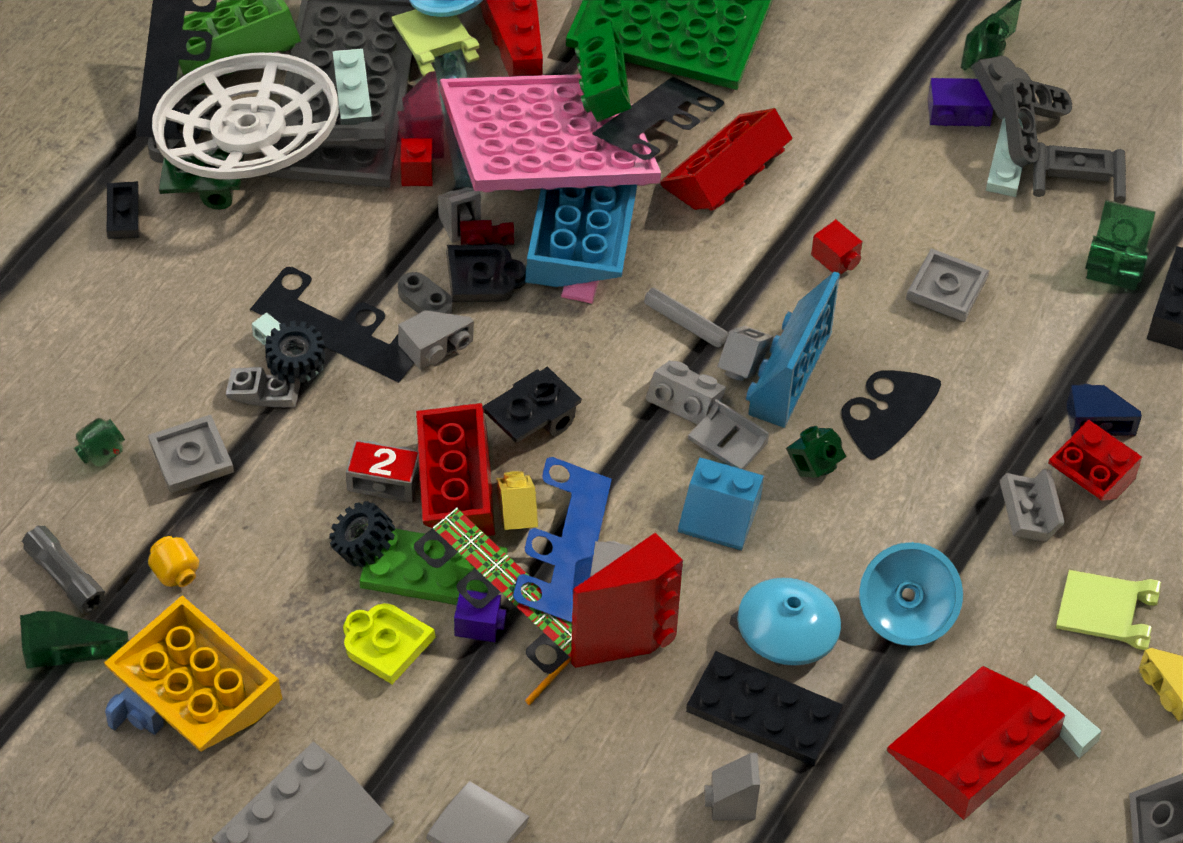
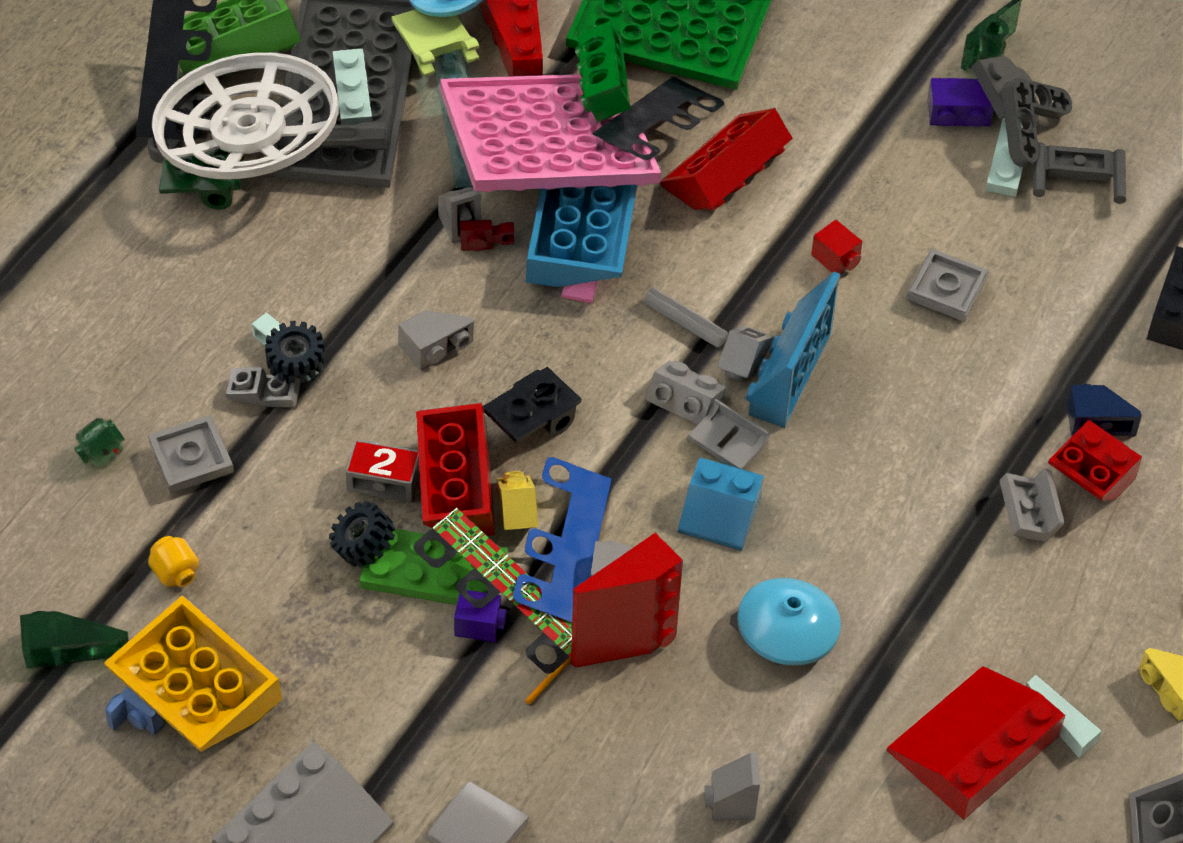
dark grey axle [22,526,106,614] -> none
black plate [106,181,140,239] -> none
black piece [250,267,414,383] -> none
neon yellow plate [343,603,436,685] -> none
clear pink slope [397,71,444,159] -> none
dark grey plate [398,272,453,314] -> none
red brick [401,138,433,186] -> none
black plate [446,244,526,302] -> none
black plate [686,651,843,766] -> none
dark green brick [786,426,847,478] -> none
black piece [842,370,941,459] -> none
medium azure dish [859,542,963,646] -> none
yellowish green flag [1056,570,1161,650] -> none
clear green piece [1085,200,1156,290] -> none

